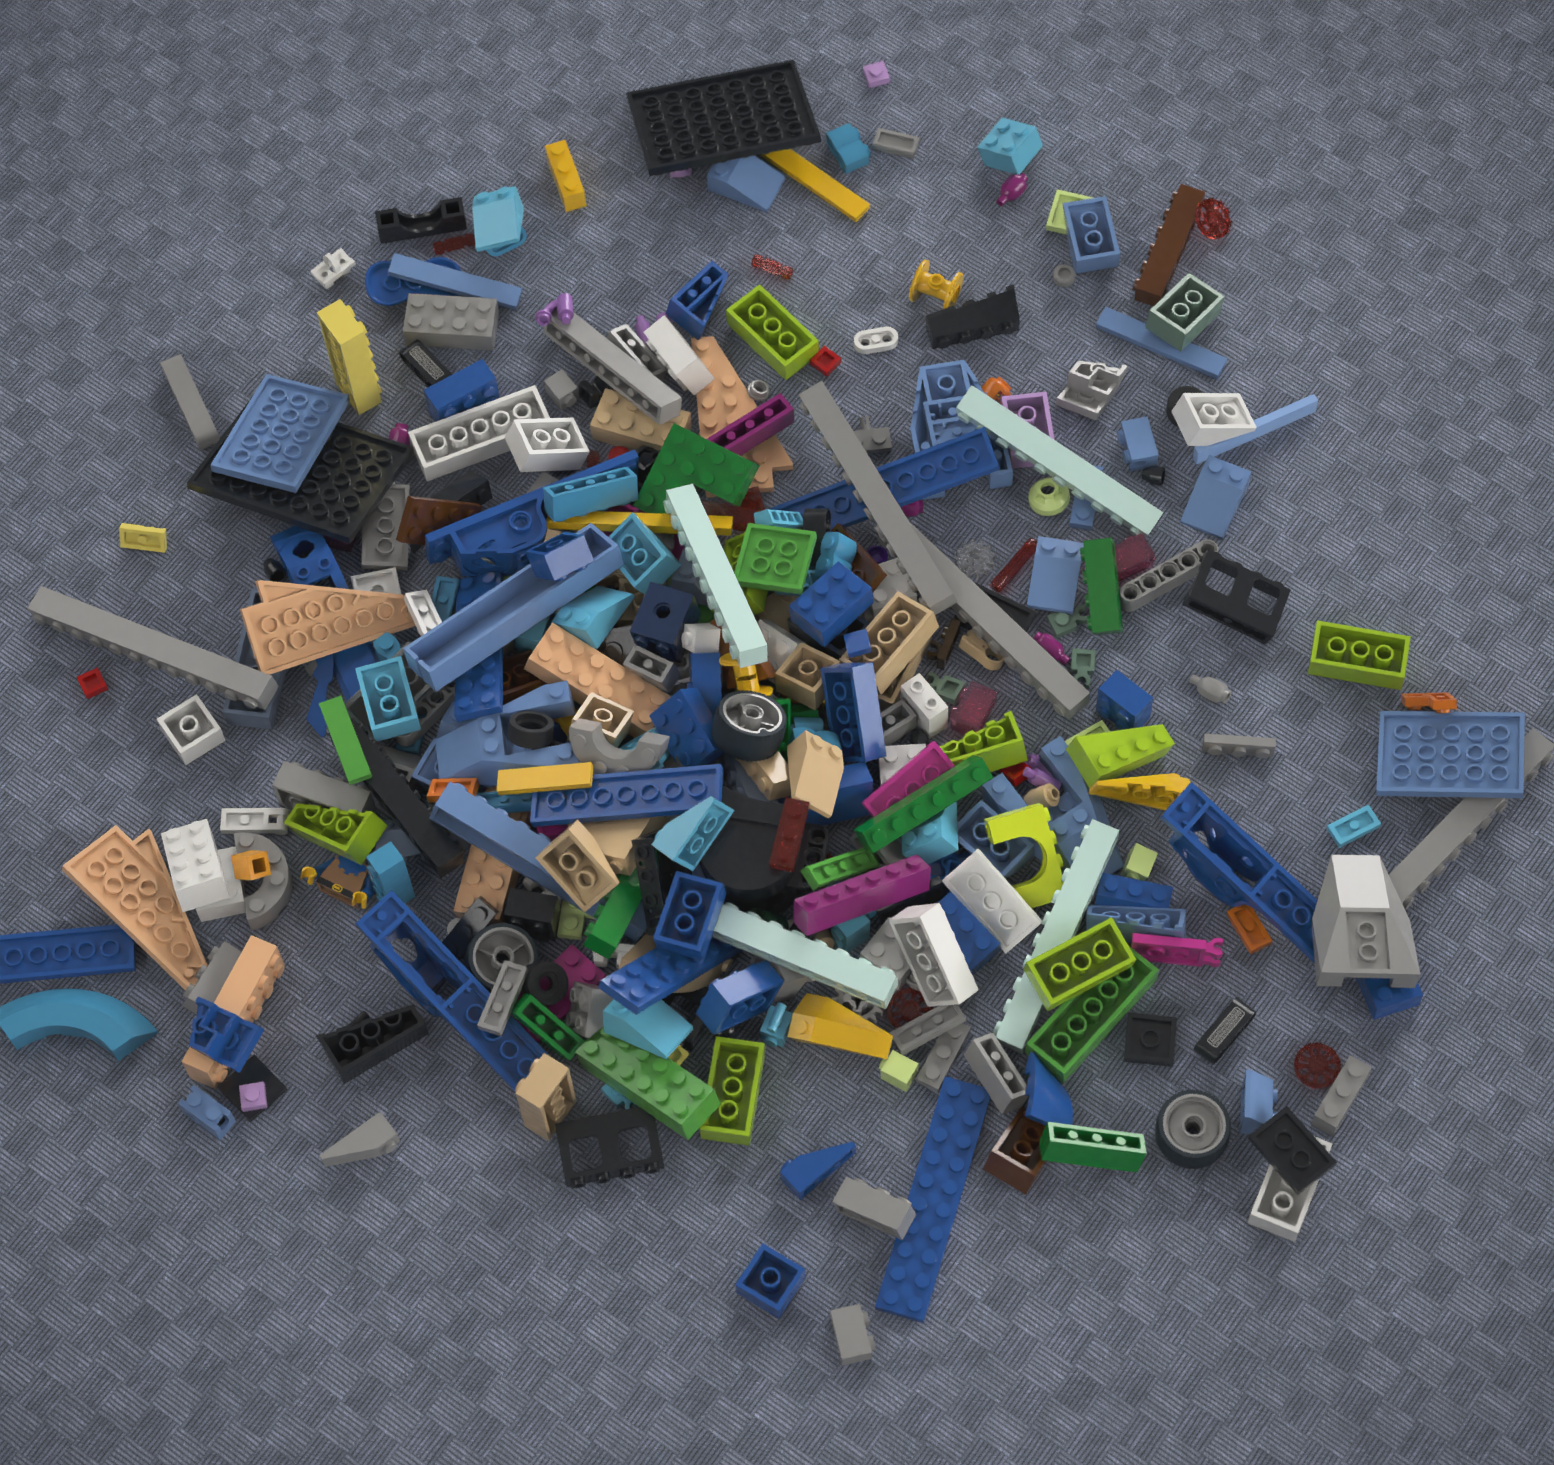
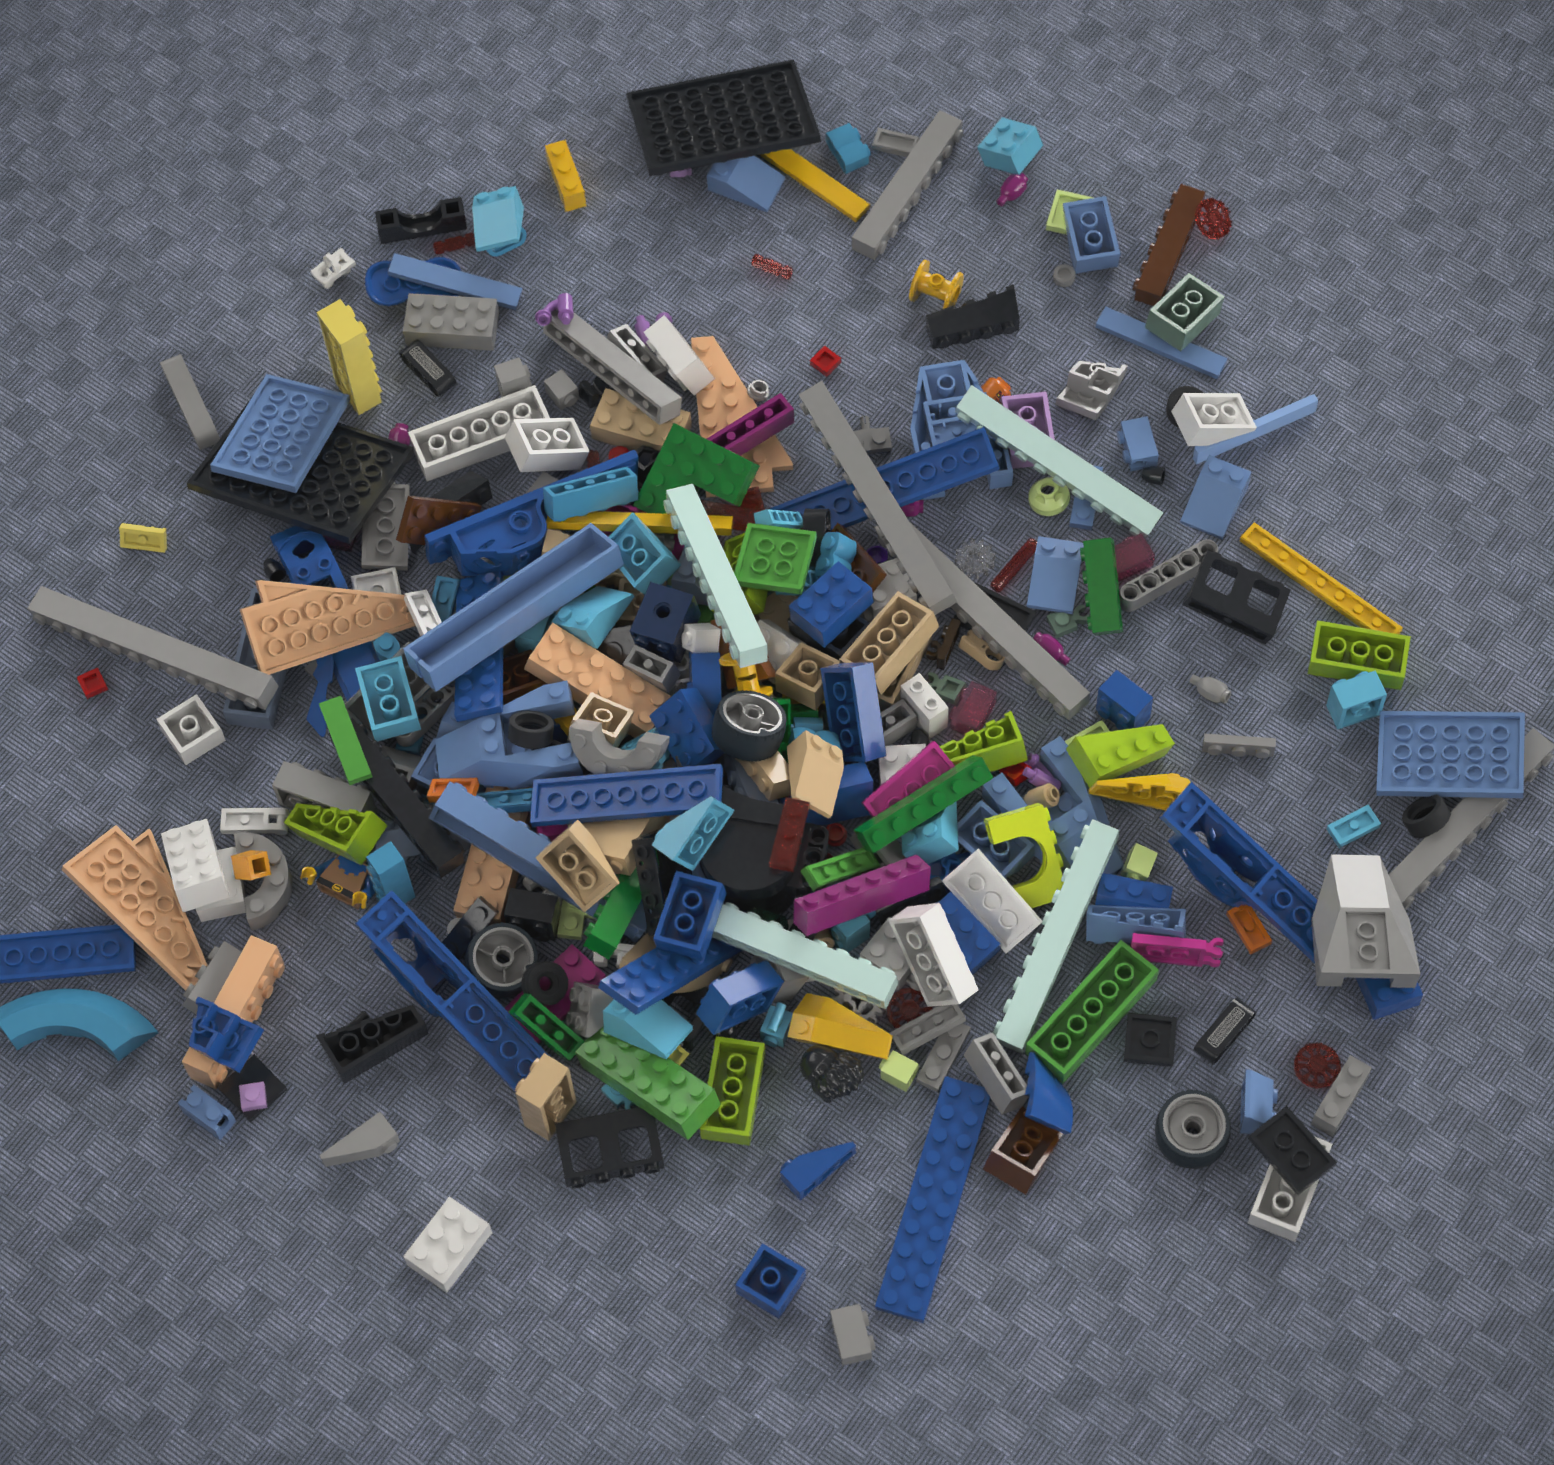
blue brick [424,359,500,422] -> none
light grey plate [477,960,528,1036] -> none
yellow tile [497,762,593,795] -> none
brick [525,532,594,582] -> none
blue wedge [665,261,729,340] -> none
lime brick [726,284,819,380] -> none
light grey brick [832,1177,916,1240] -> none
blue tile [844,629,872,658] -> none
white plate [854,327,898,354] -> none
lavender plate [863,61,890,88] -> none
lime brick [1023,917,1136,1011] -> none
green brick [1039,1122,1146,1173] -> none
sand green plate [1070,648,1096,690] -> none
orange plate [1401,692,1457,713] -> none
none -> white brick [403,1197,492,1293]
none -> light grey brick [494,357,532,397]
none -> black hair [800,1044,864,1103]
none -> red plate [826,823,847,847]
none -> light grey brick [852,110,964,260]
none -> yellow tile [1239,522,1403,634]
none -> medium azure brick [1326,670,1387,730]
none -> black tyre [1402,795,1451,838]

